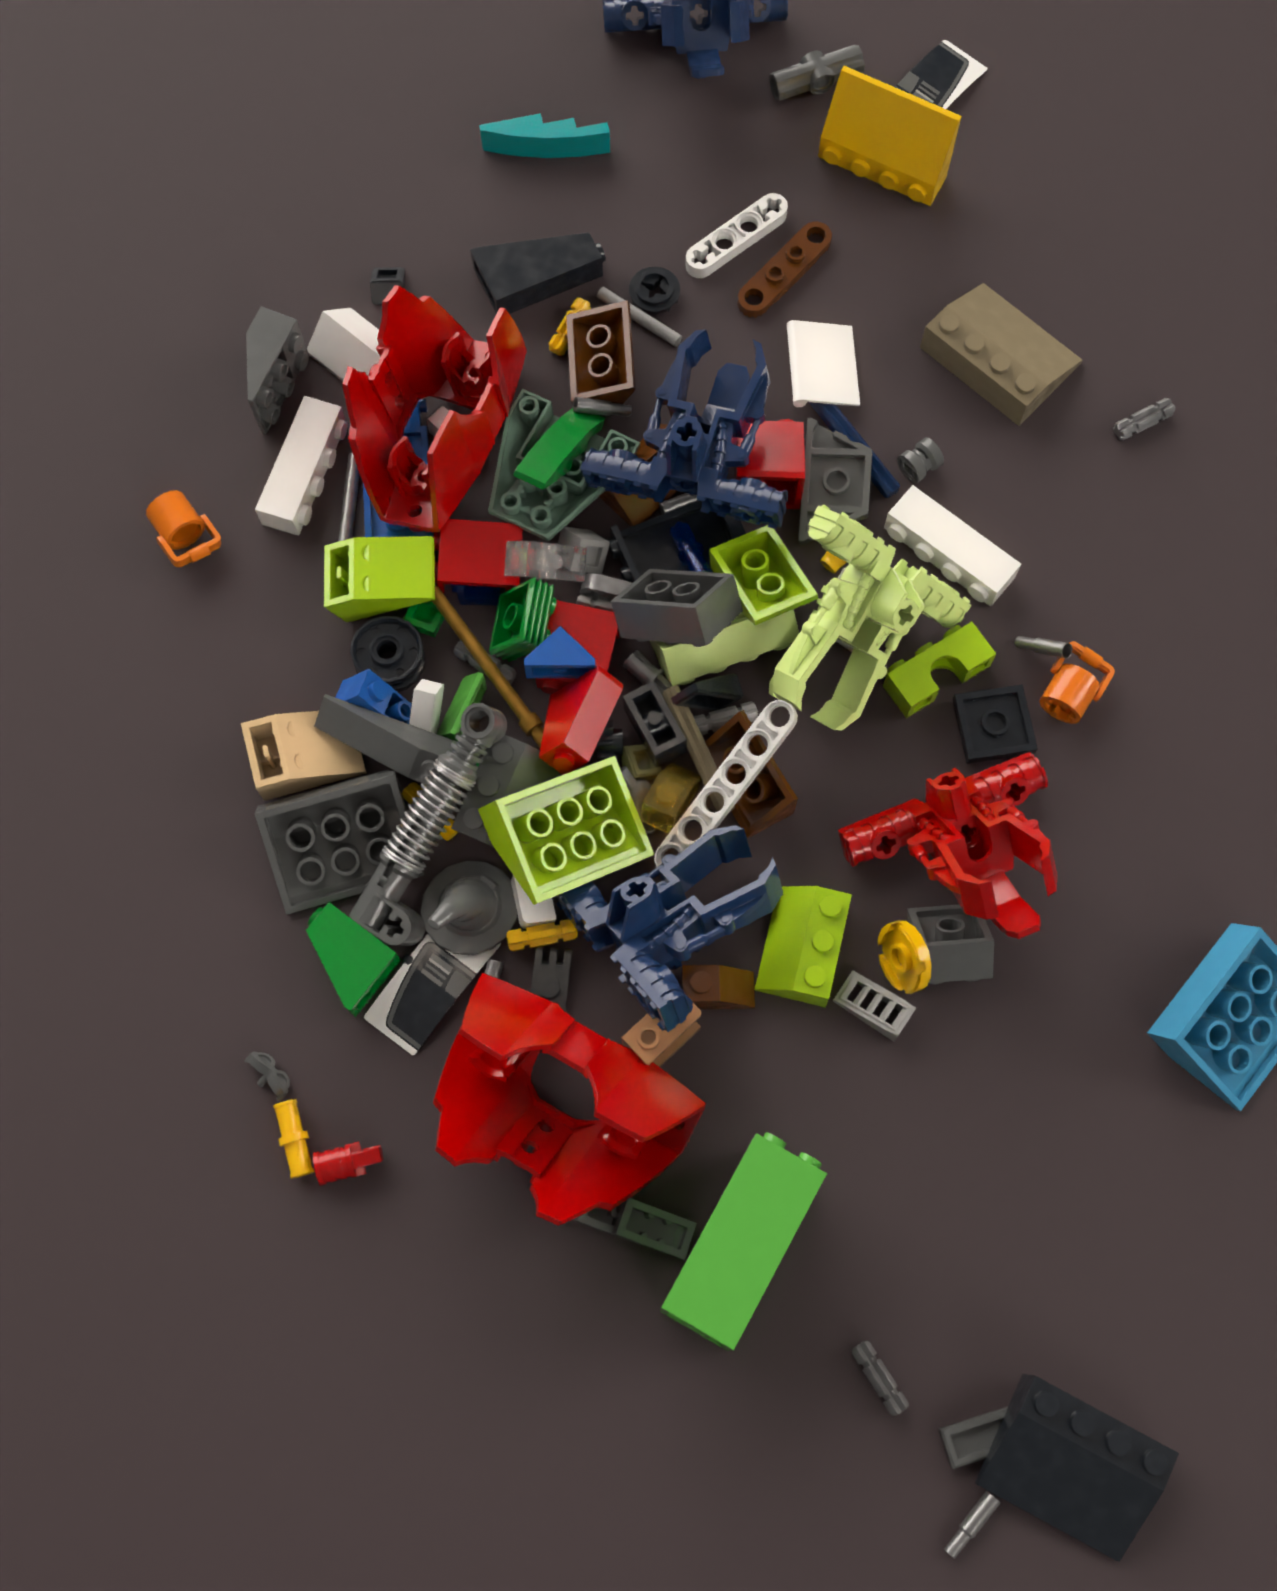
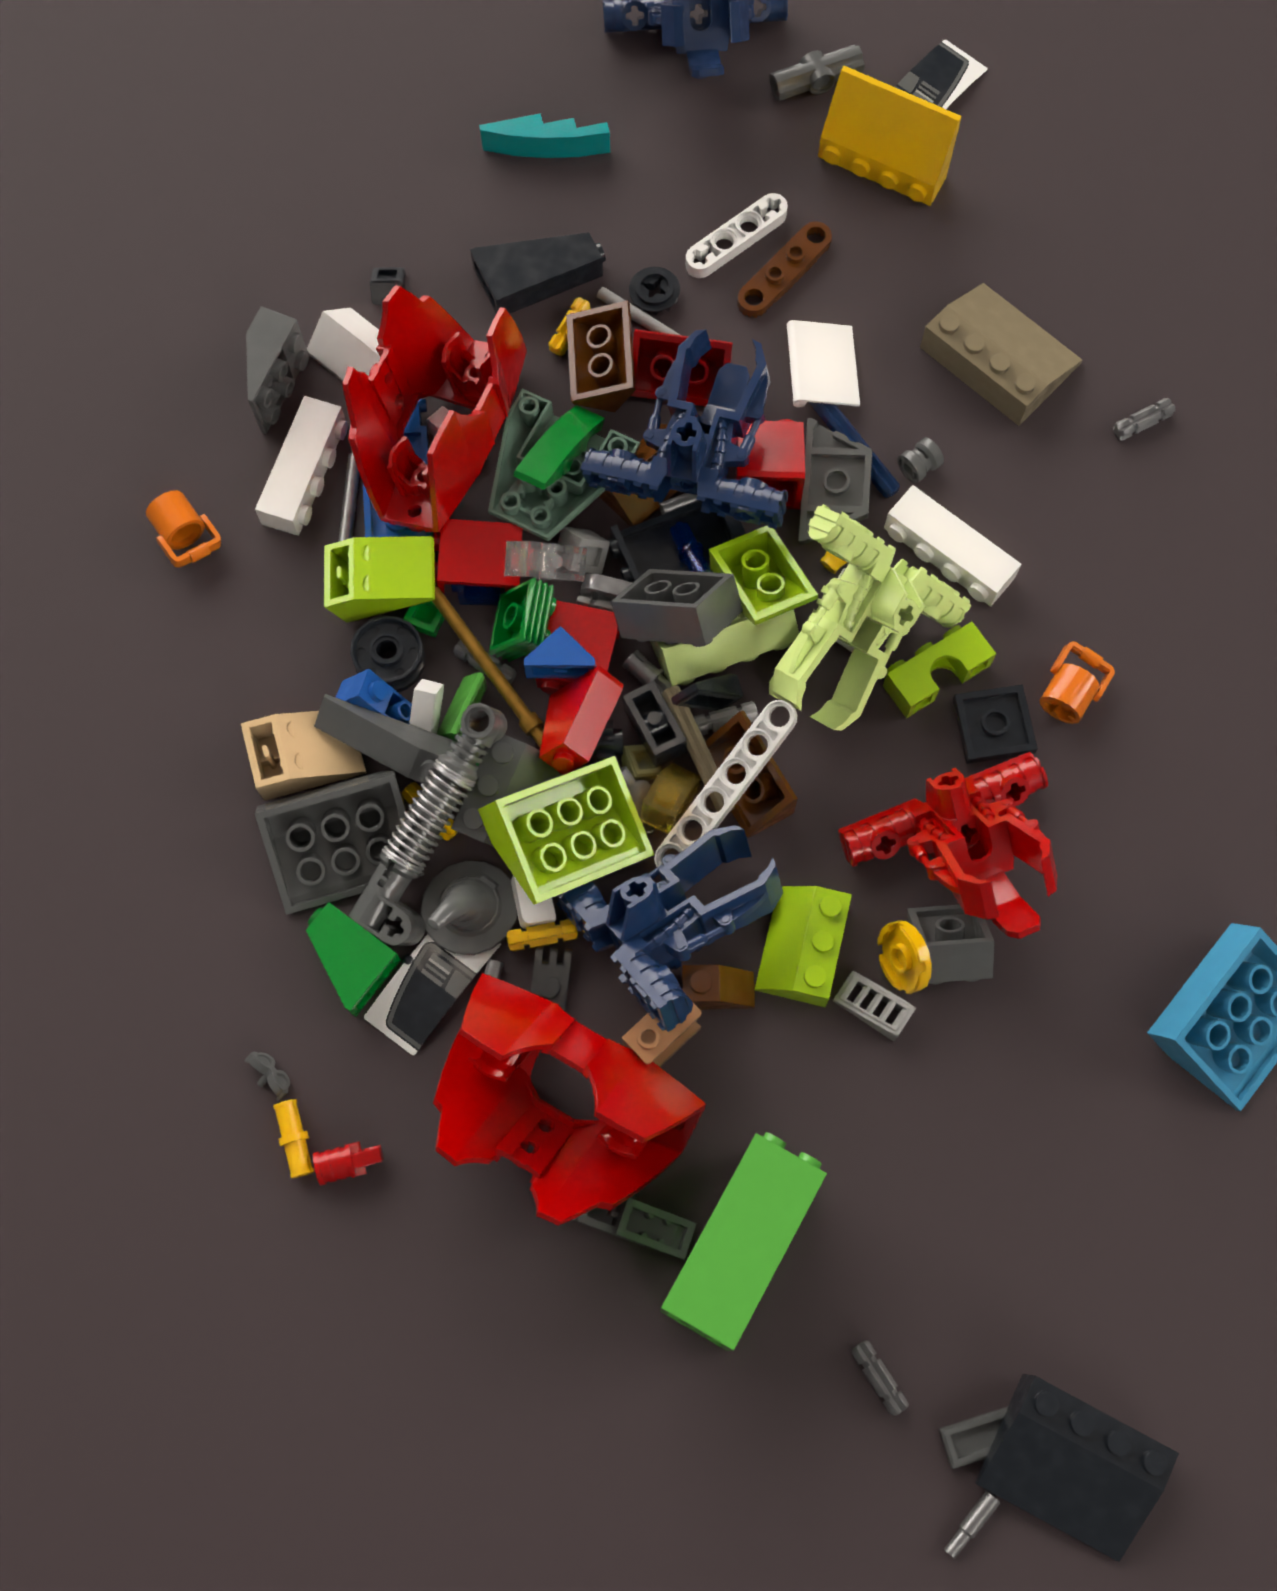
flat silver piece [573,397,632,417] -> none
flat silver pin [1015,636,1072,659] -> none
none -> red slope [631,329,733,406]

